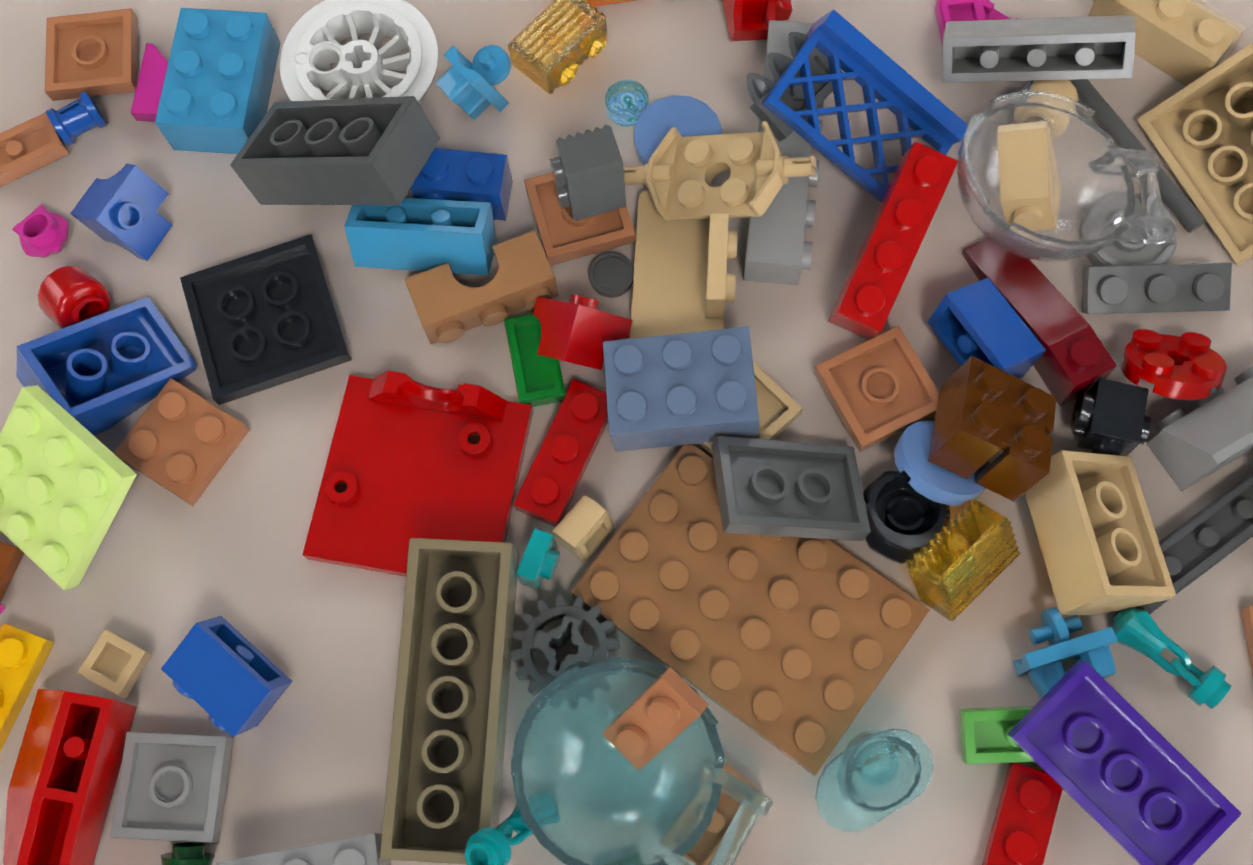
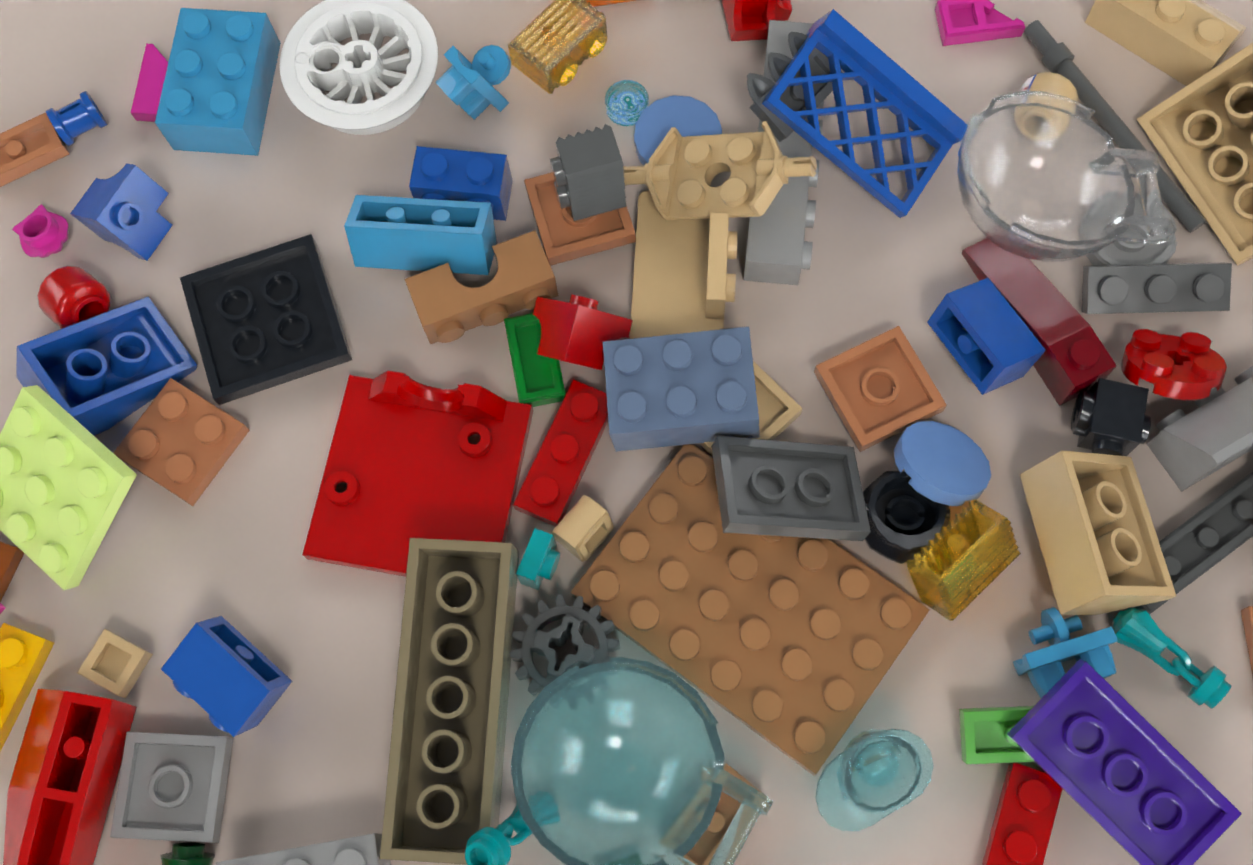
nougat plate [45,8,138,101] -> none
dark grey brick [230,96,440,205] -> none
dark grey piece [589,252,634,298] -> none
nougat plate [602,667,708,771] -> none
red brick [828,141,959,340] -> none
reddish brown piece [928,356,1057,502] -> none
light grey brick [942,15,1136,83] -> none
tan slope [997,121,1061,233] -> none

